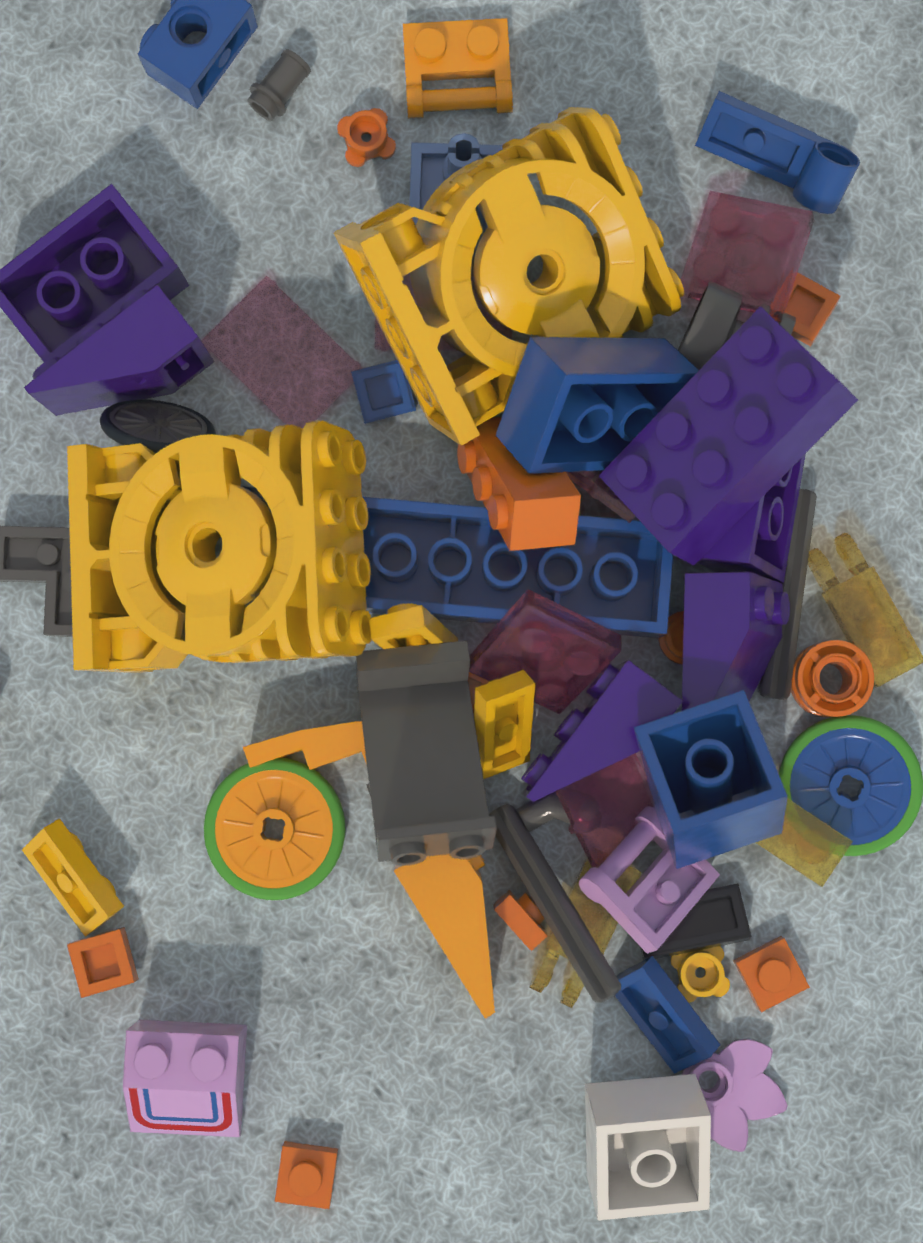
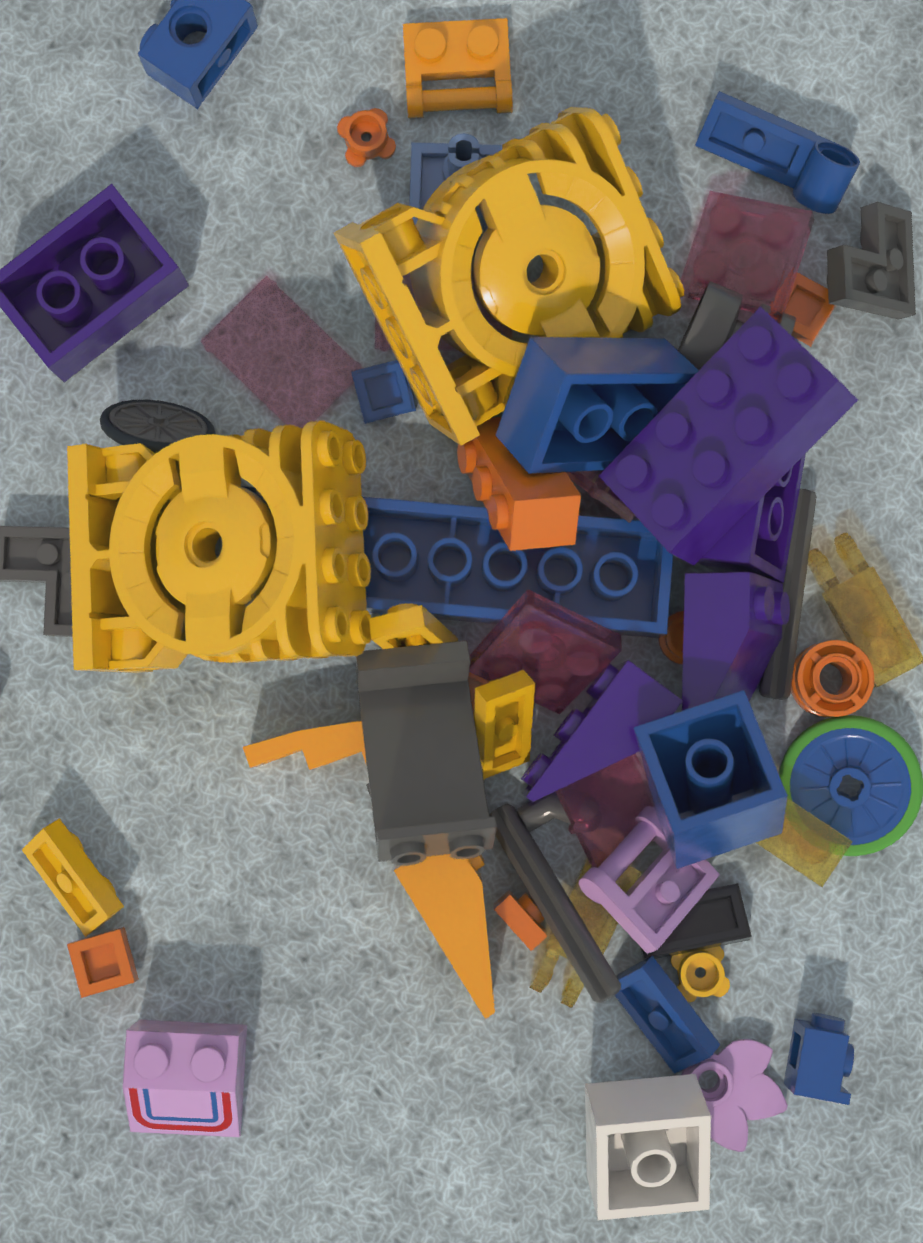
dark purple slope [24,285,214,416] -> none
light orange wheel [204,758,345,900] -> none
dark grey pin [247,49,311,121] -> none
orange plate [275,1141,338,1209] -> none
orange plate [733,936,810,1012] -> none
none -> blue brick [783,1013,854,1105]
none -> dark grey plate [827,202,916,320]

